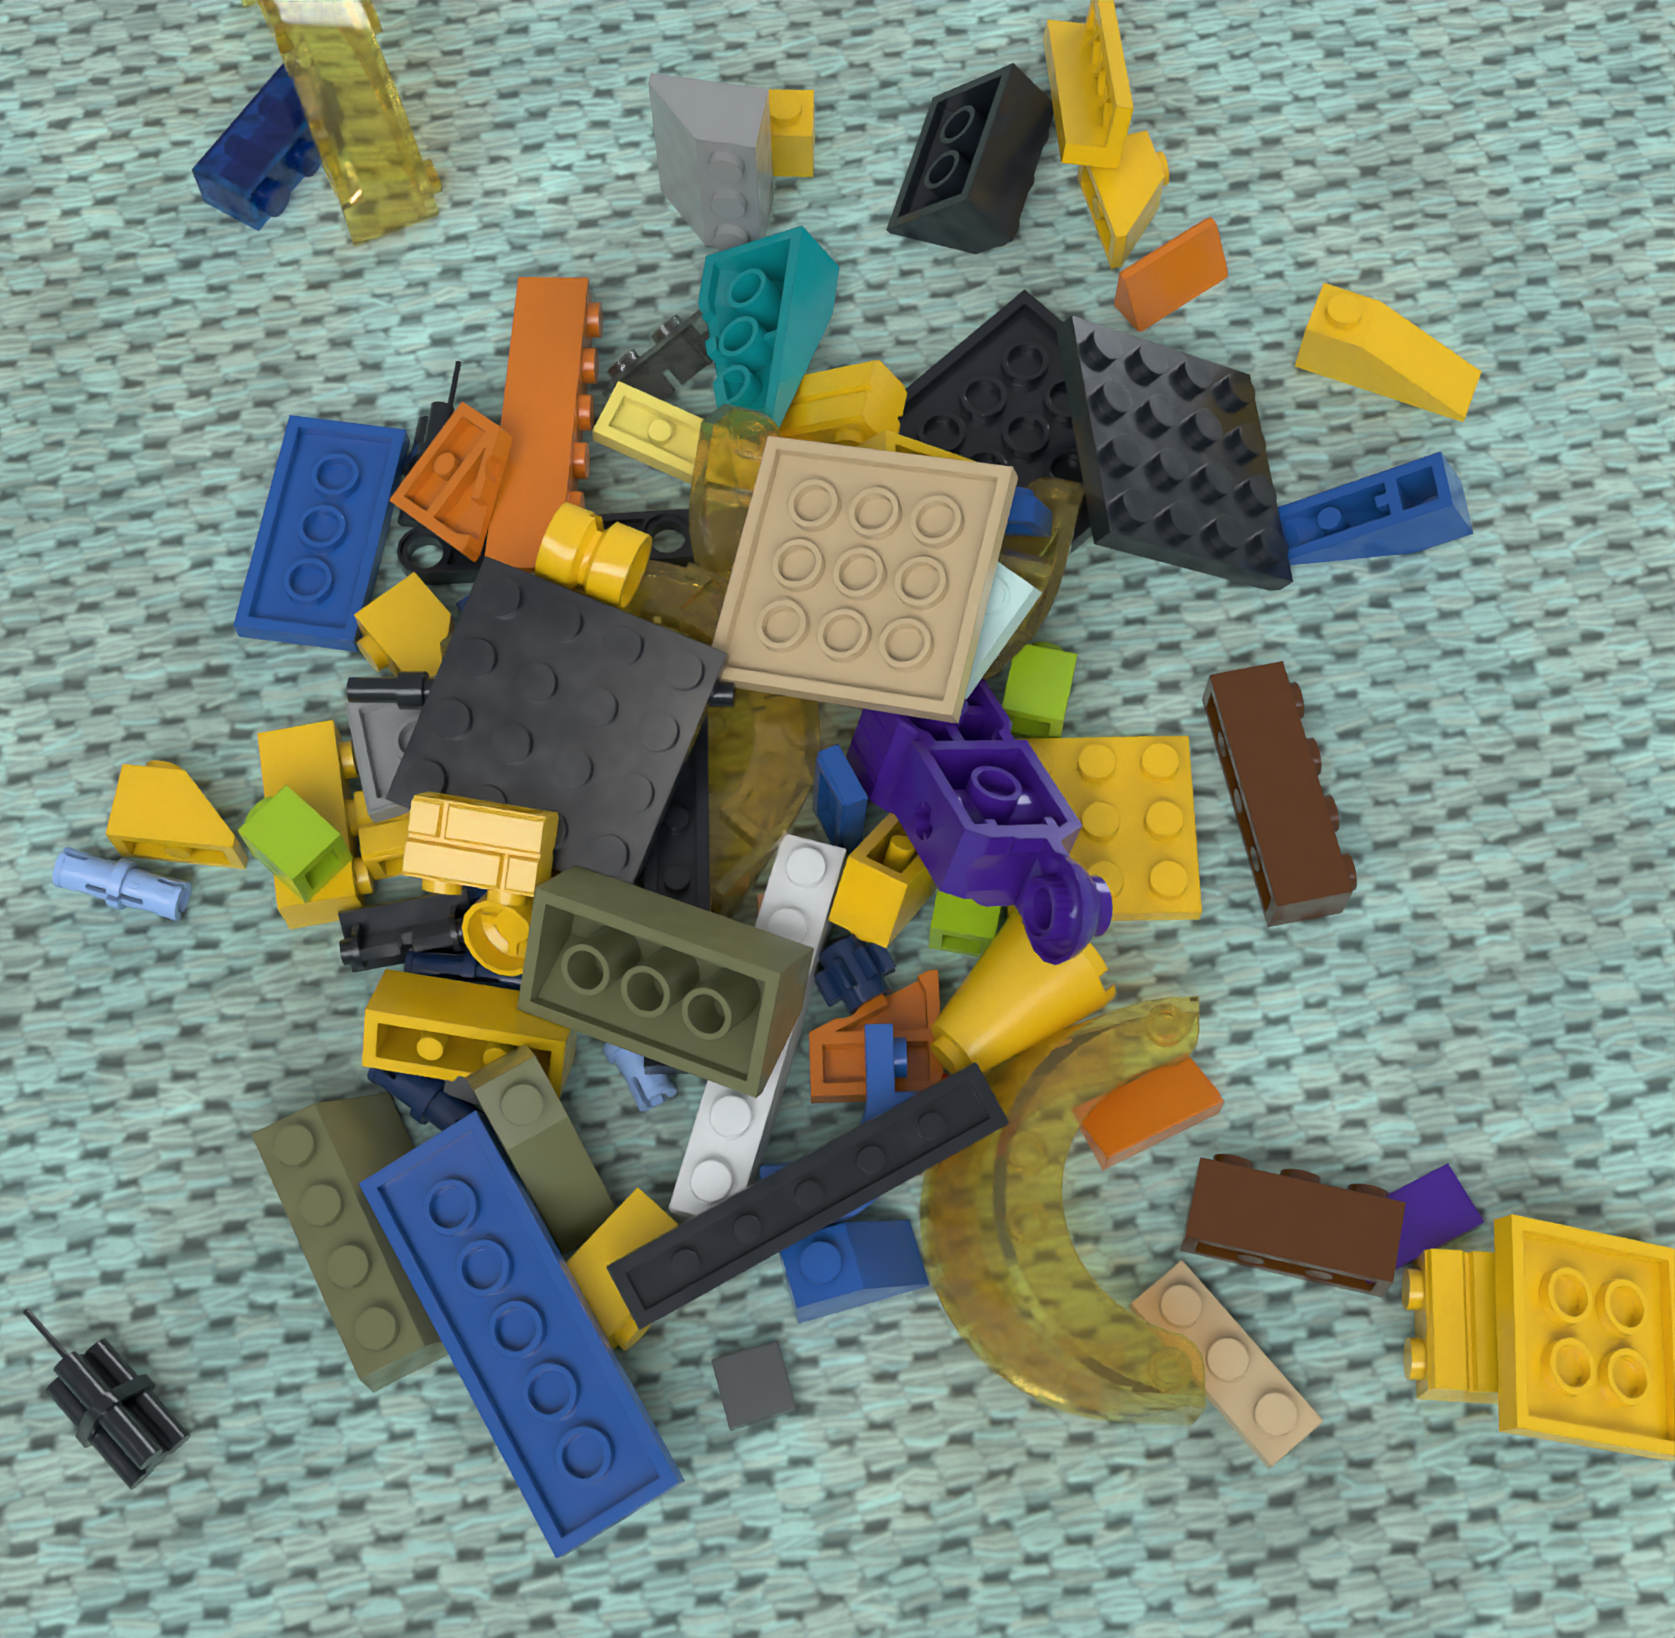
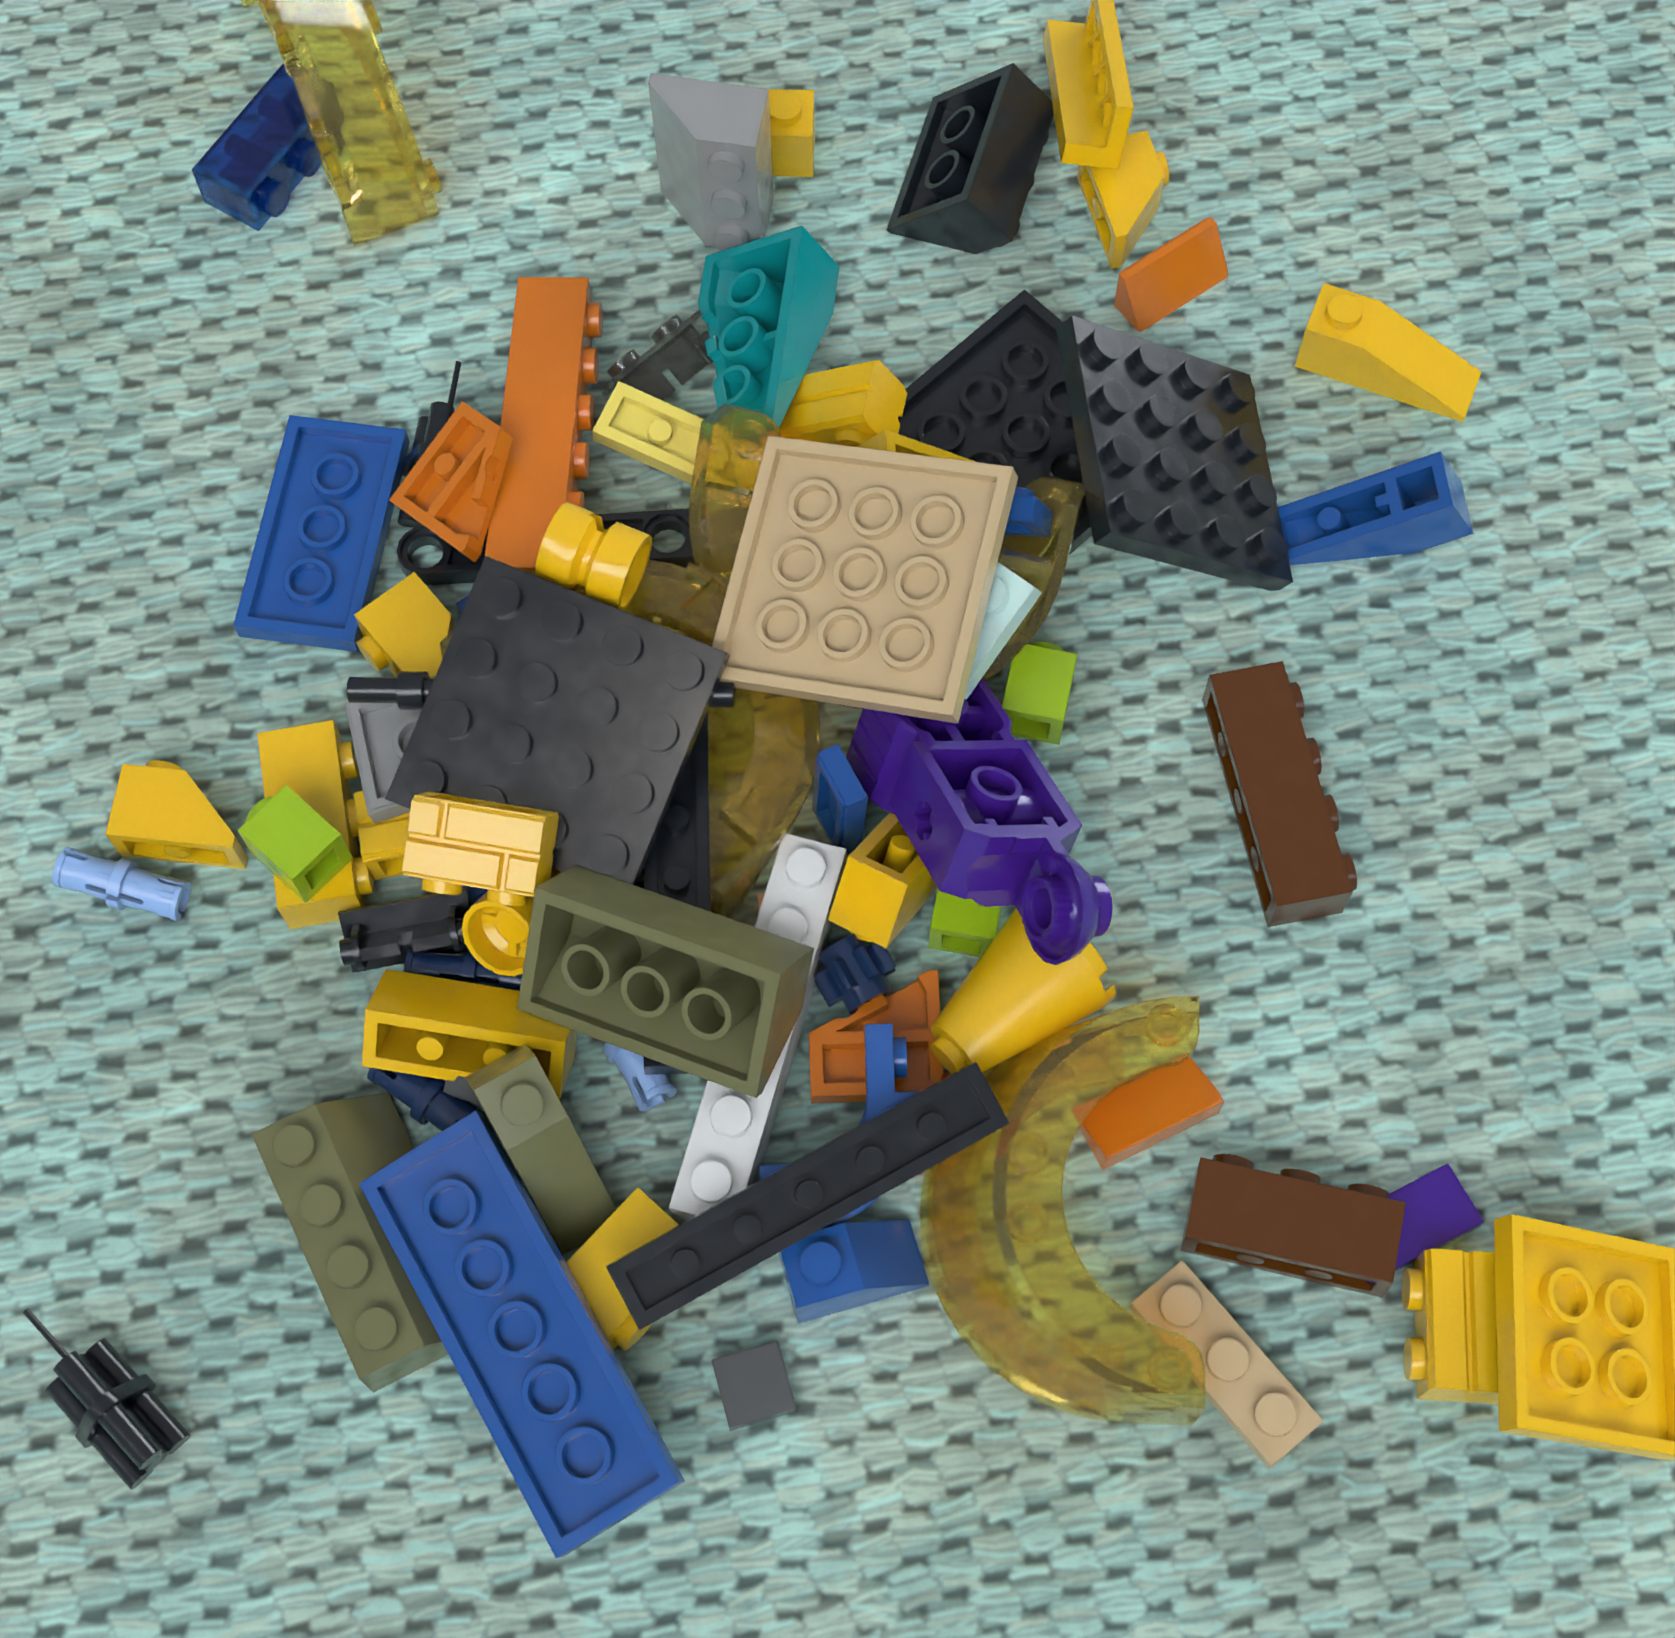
yellow plate [1006,736,1202,921] -> none

